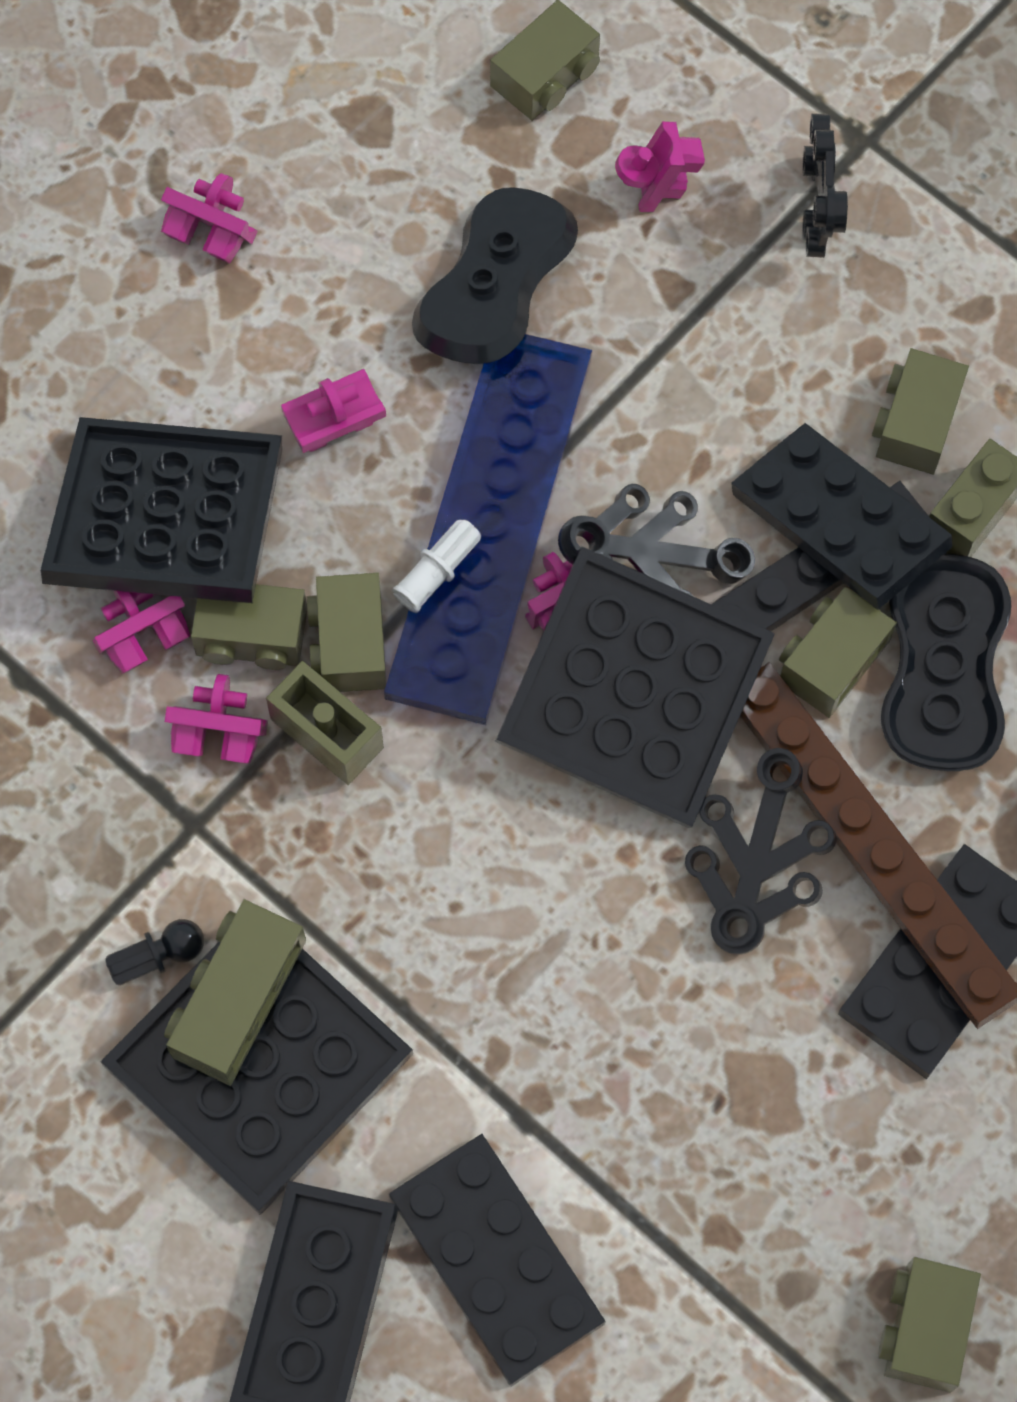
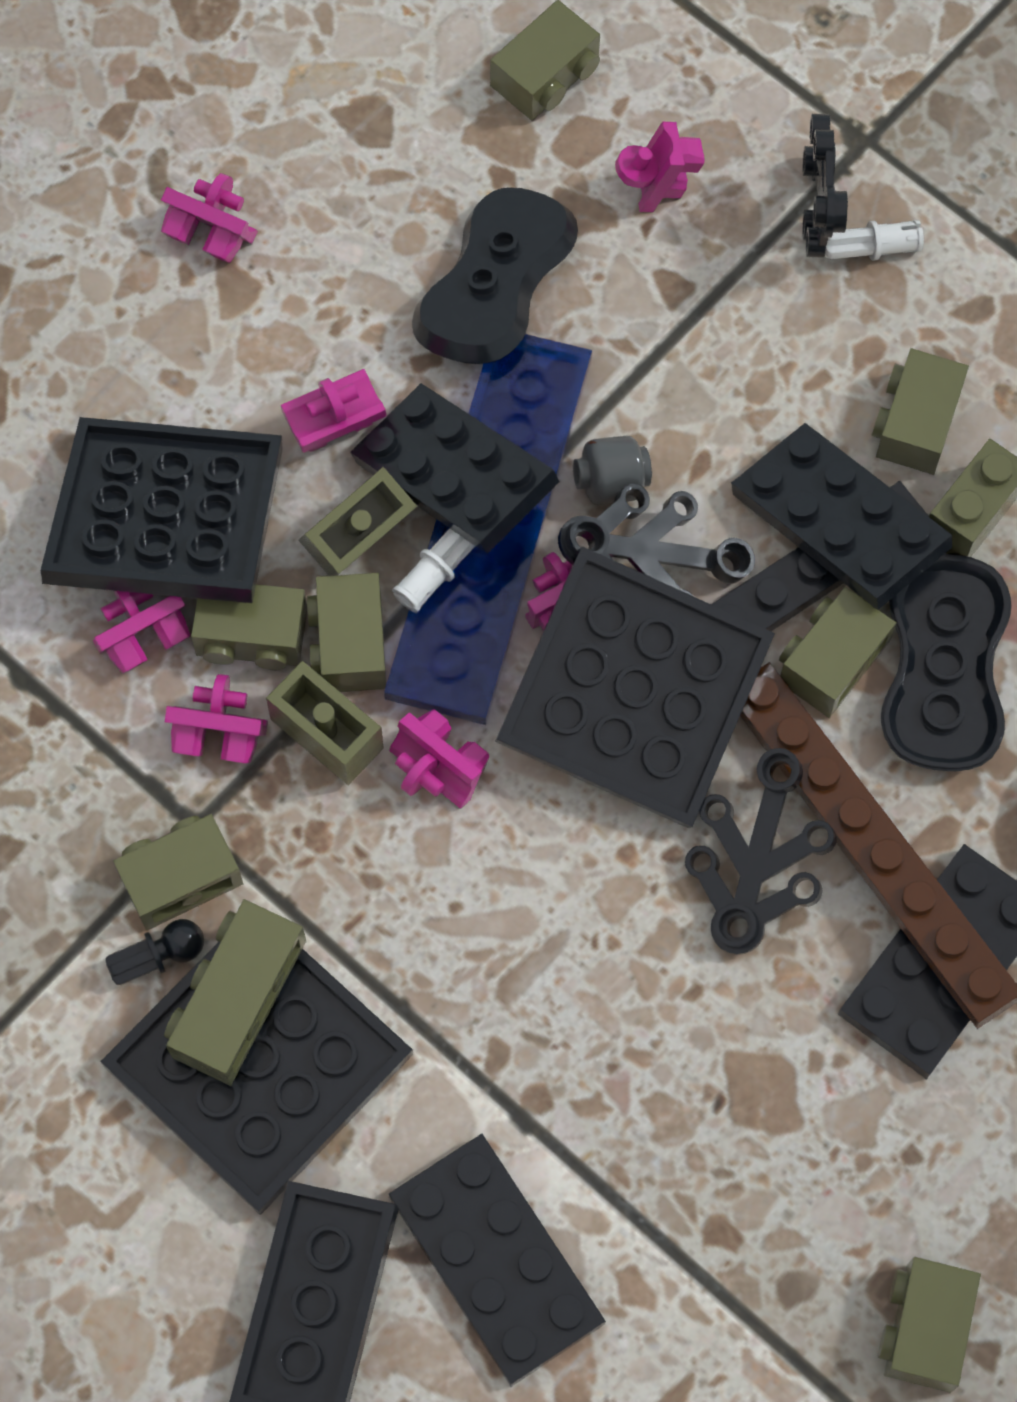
none -> olive brick [113,813,243,931]
none -> olive brick [299,467,417,576]
none -> black plate [350,383,560,554]
none -> dark pink hips [389,709,490,809]
none -> dark grey head [573,435,652,505]
none -> white axle [825,220,924,261]

